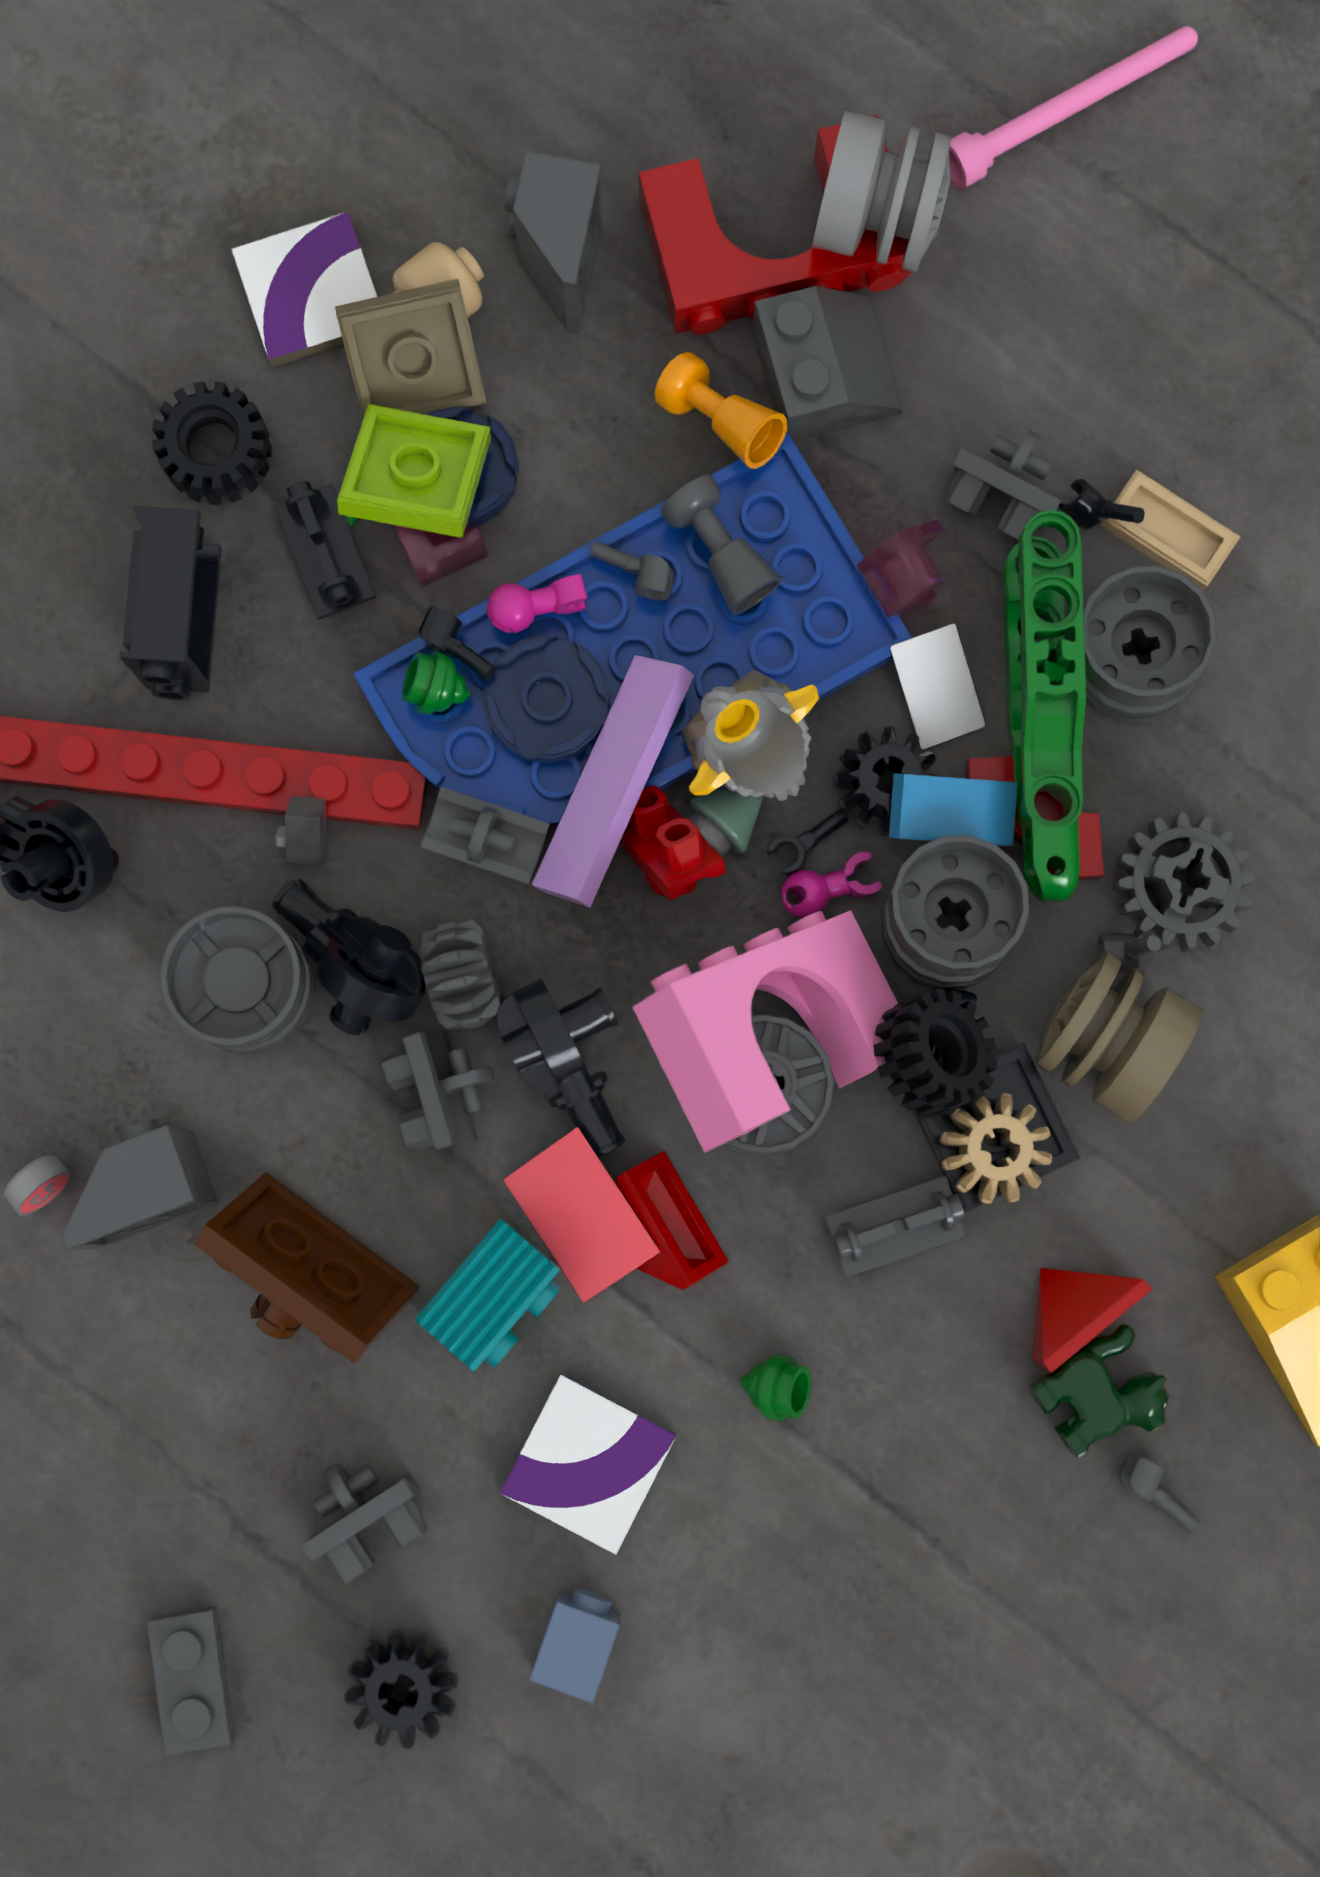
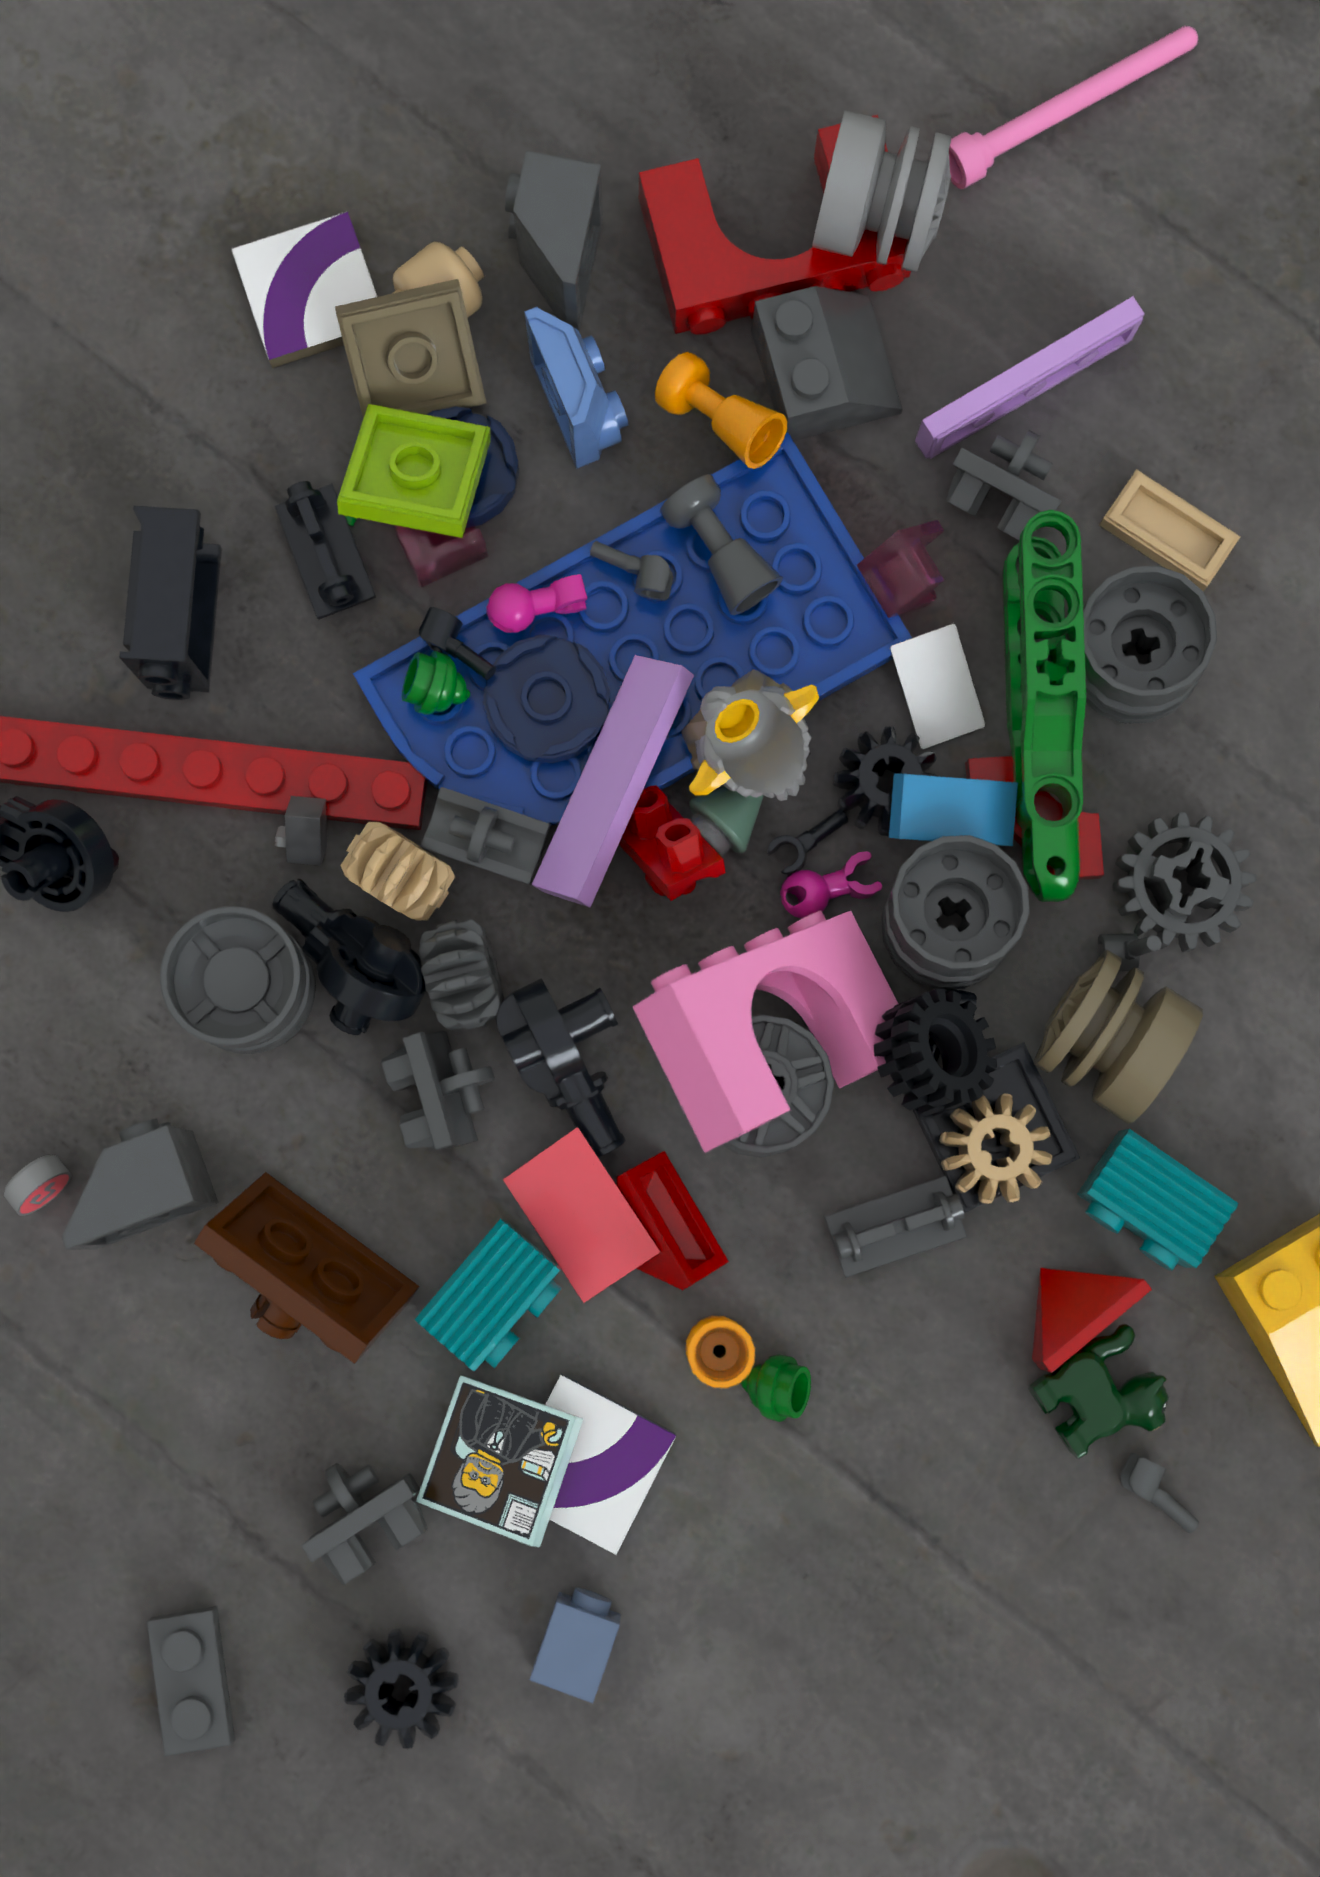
black tyre [152,381,272,505] -> none
black hand [1059,479,1145,529] -> none
none -> tan gear [340,822,455,921]
none -> tile [416,1375,583,1547]
none -> medium blue slope [524,307,628,468]
none -> light orange piece [685,1315,755,1388]
none -> lavender tile [915,296,1145,459]
none -> teal brick [1077,1128,1239,1271]

